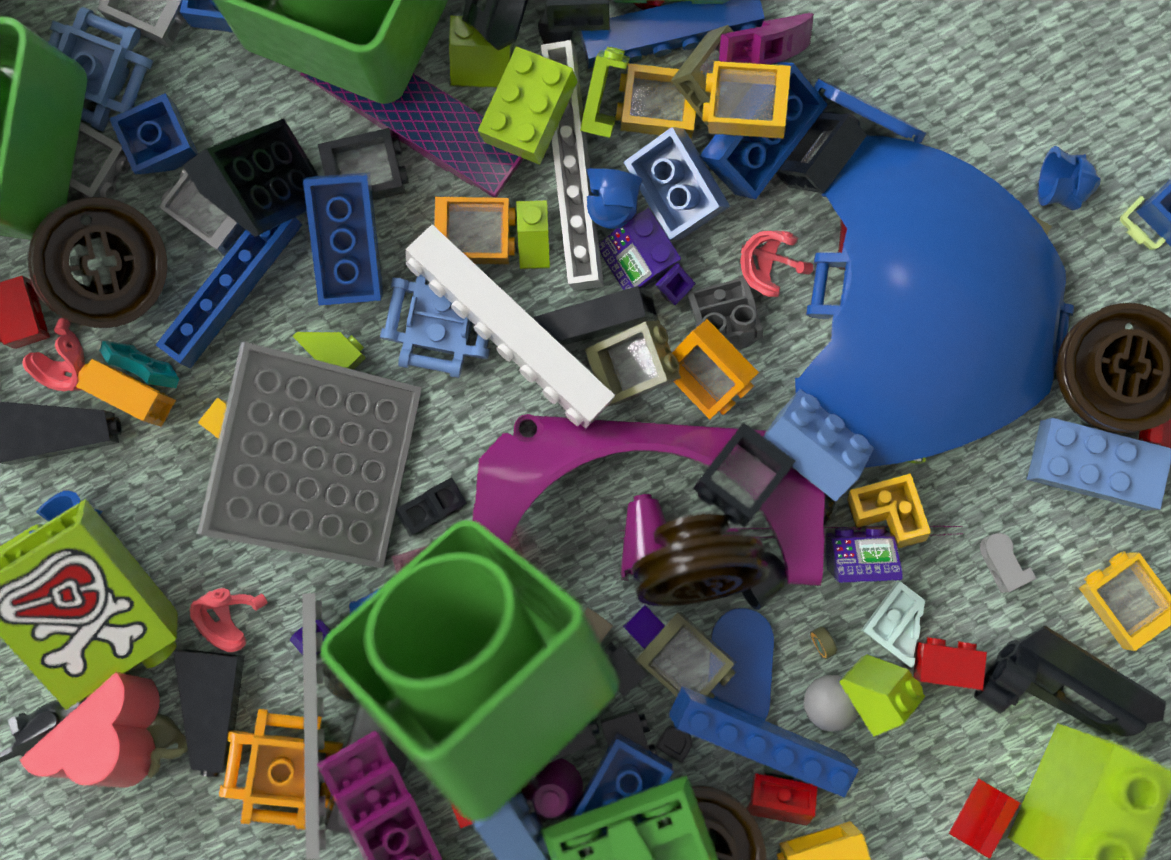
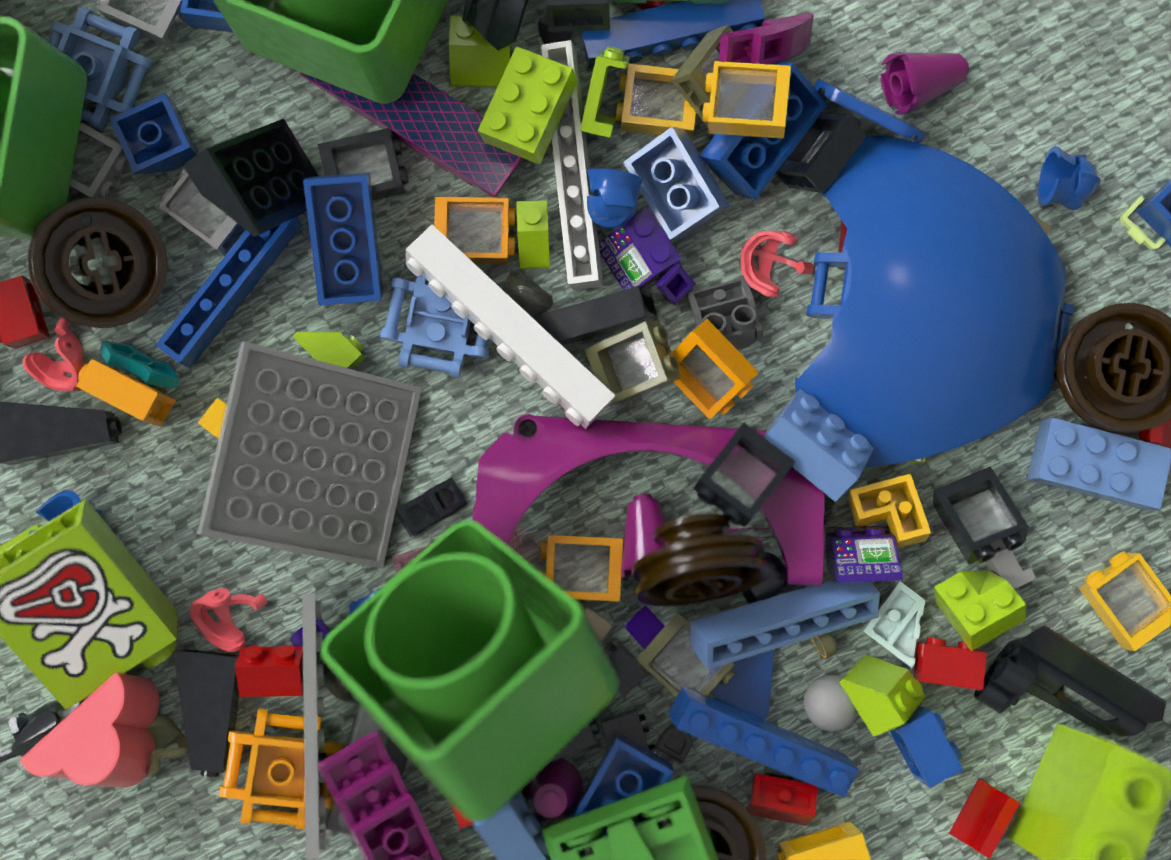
none -> red brick [235,645,304,697]
none -> clear smoke hair [501,271,554,318]
none -> window [540,535,623,602]
none -> medium blue brick [690,579,880,670]
none -> magenta cone [880,52,969,114]
none -> blue slope [889,705,964,788]
none -> black window [933,466,1029,565]
none -> lime slope [934,570,1026,652]

